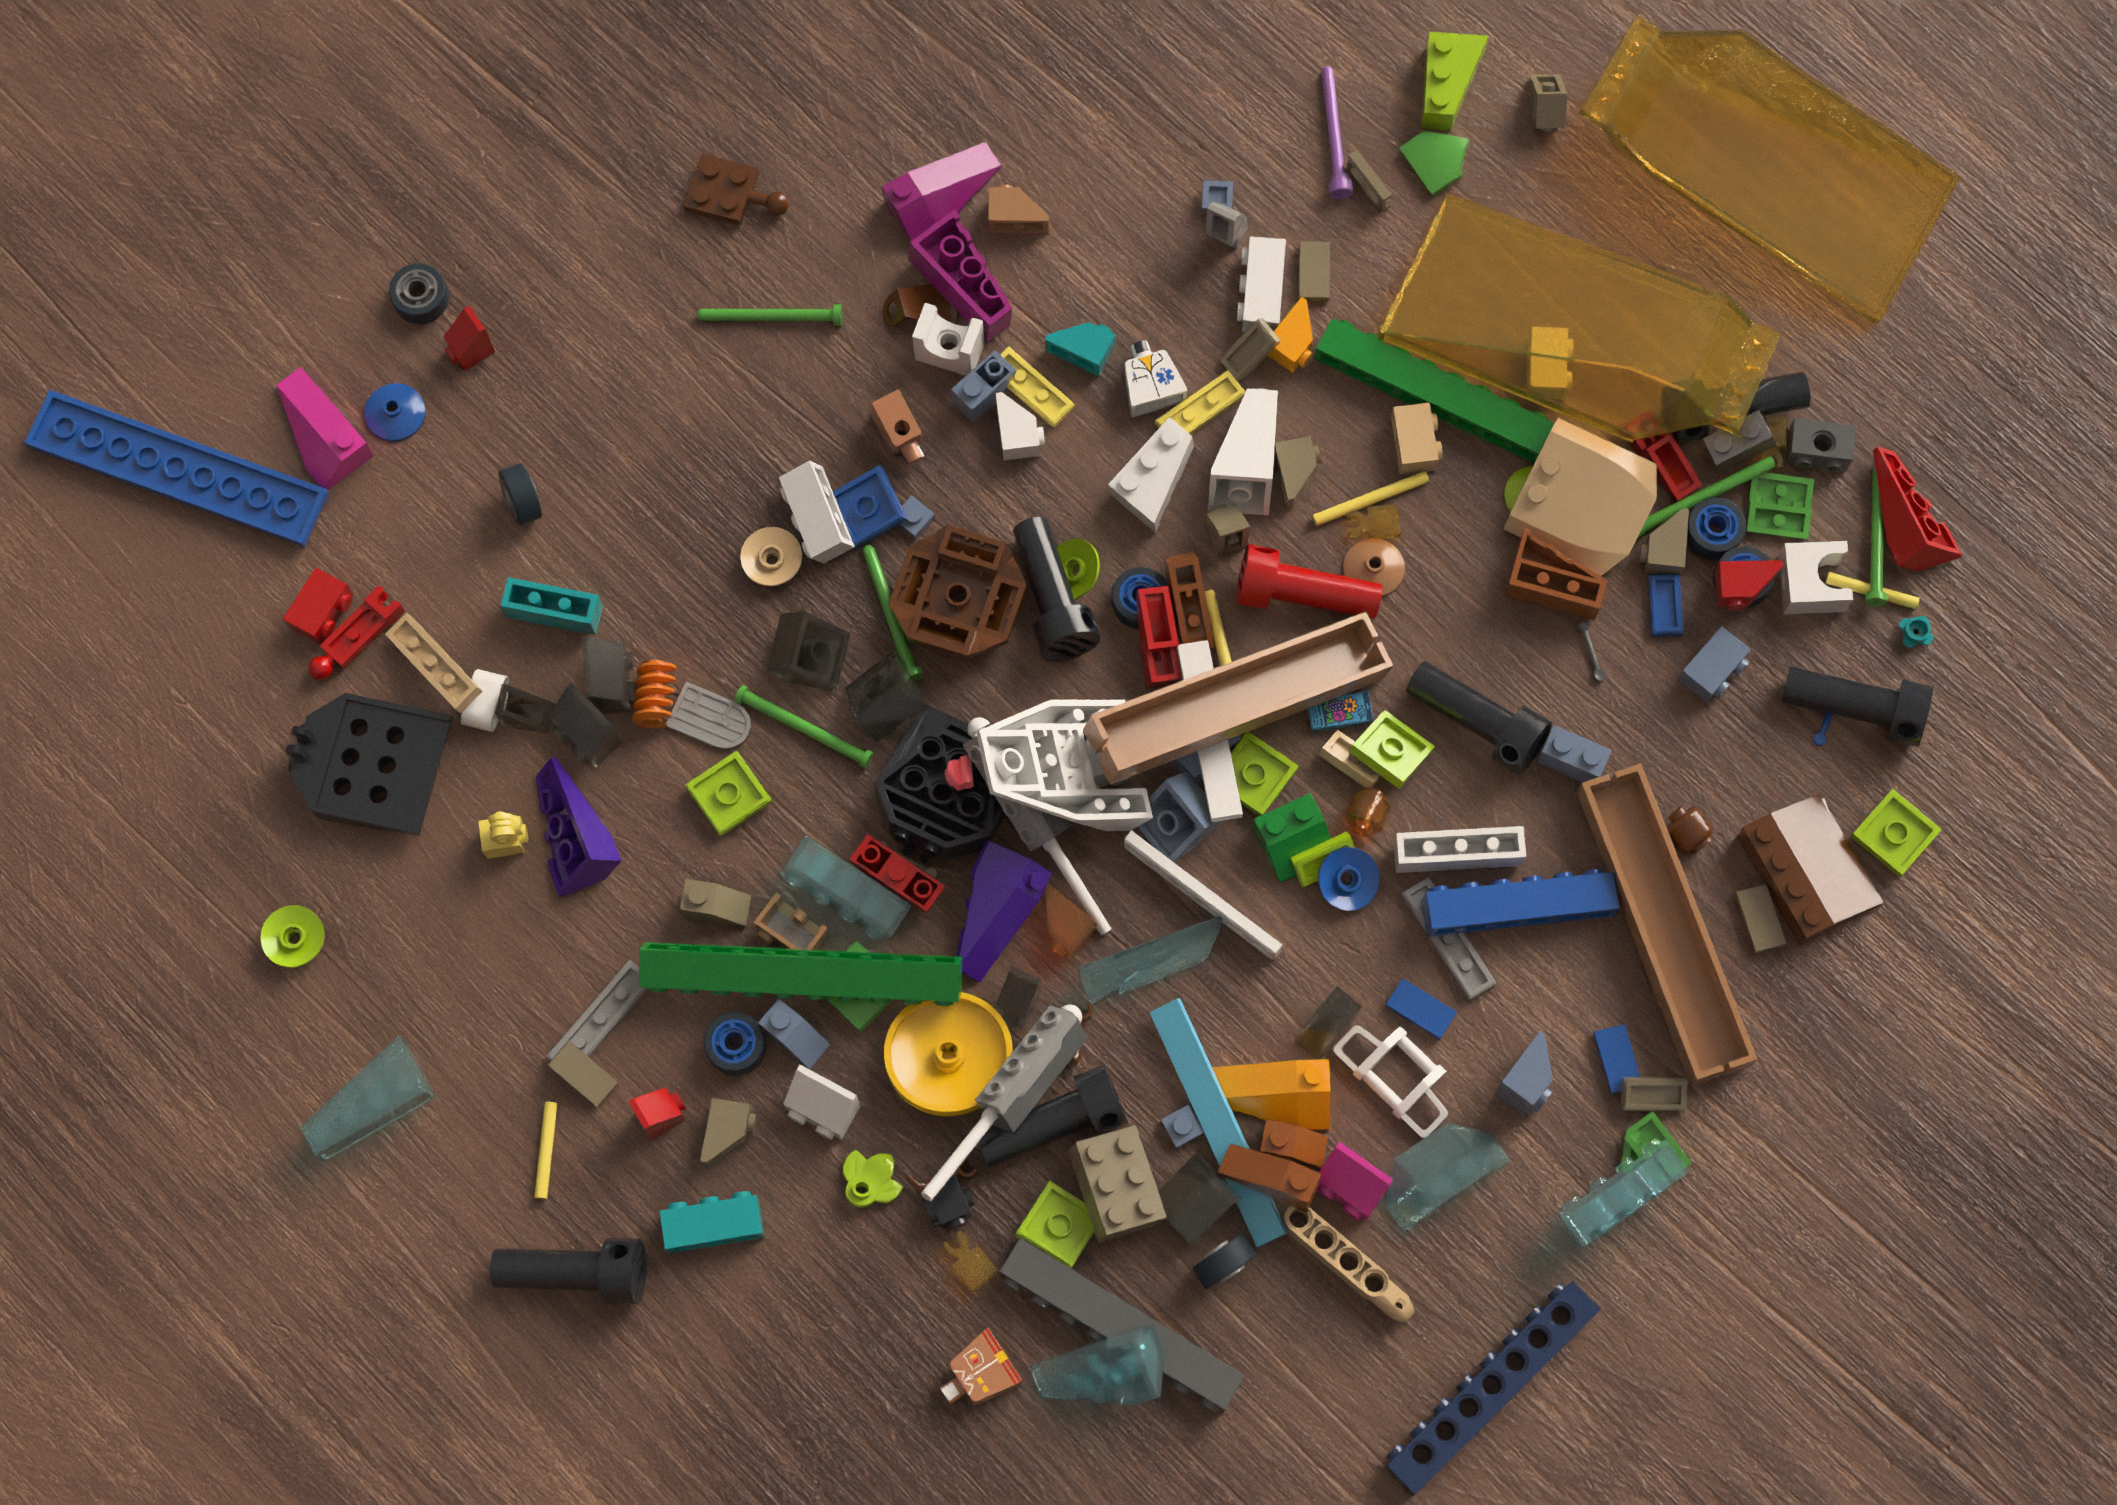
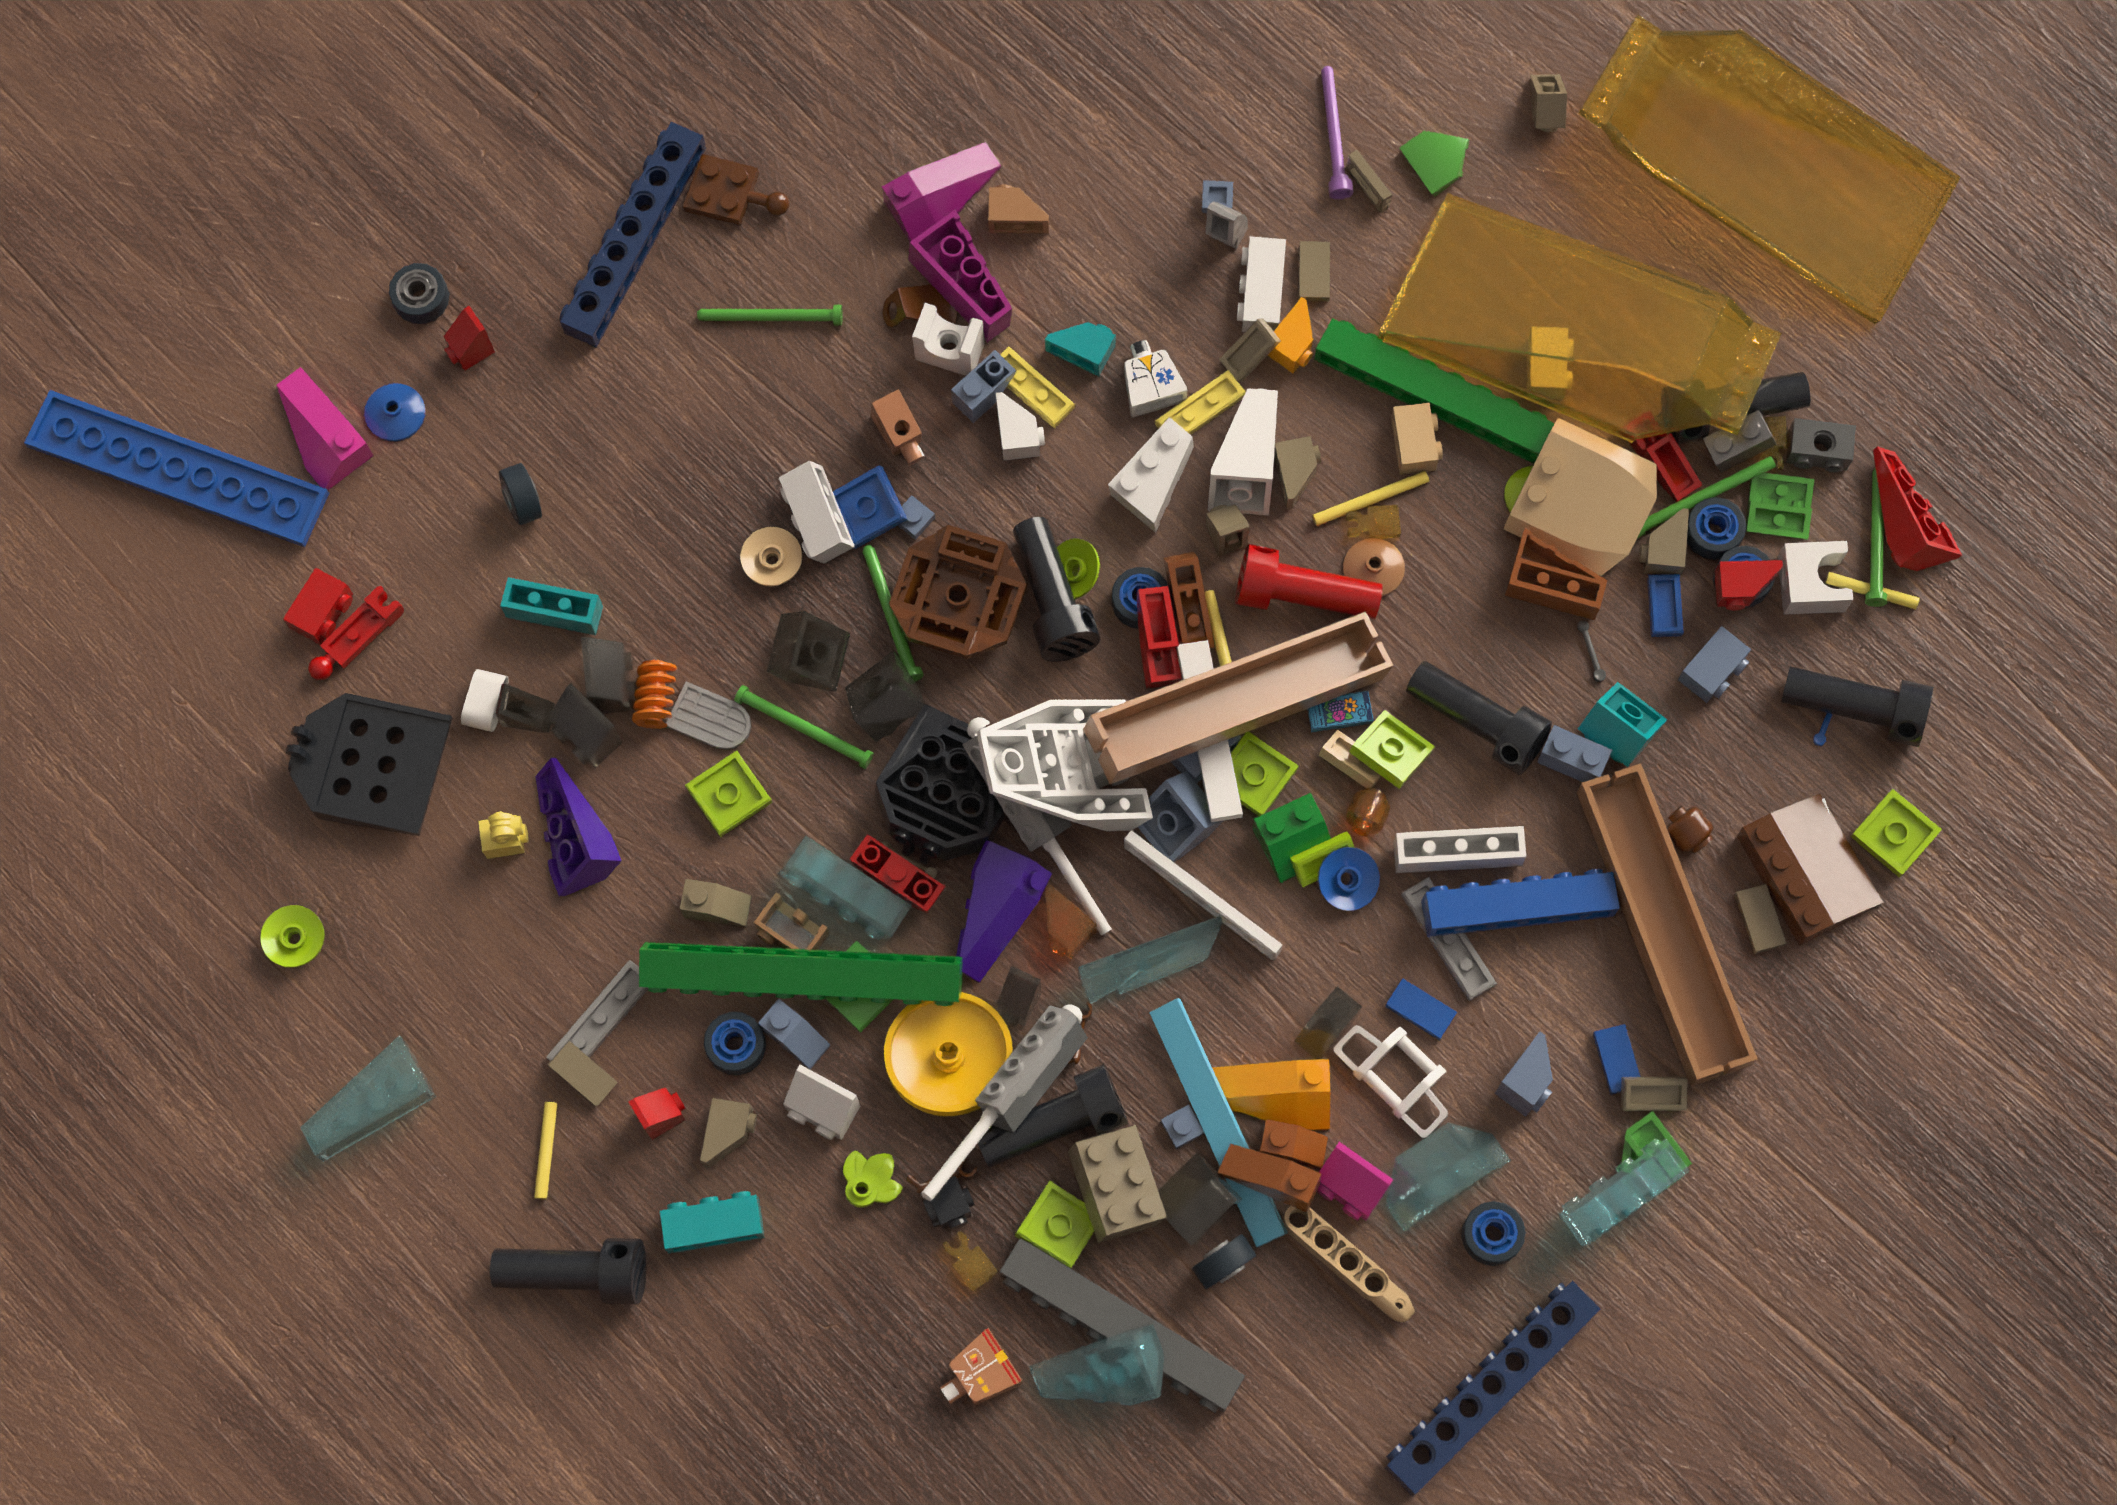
tan plate [385,612,483,713] -> none
coral plate [945,755,973,791] -> none
lime wedge [1421,32,1489,131] -> none
teal plate [1899,616,1933,648] -> none
none -> dark blue brick [560,122,706,348]
none -> wheel [1461,1201,1526,1266]
none -> teal slope [1578,682,1668,767]

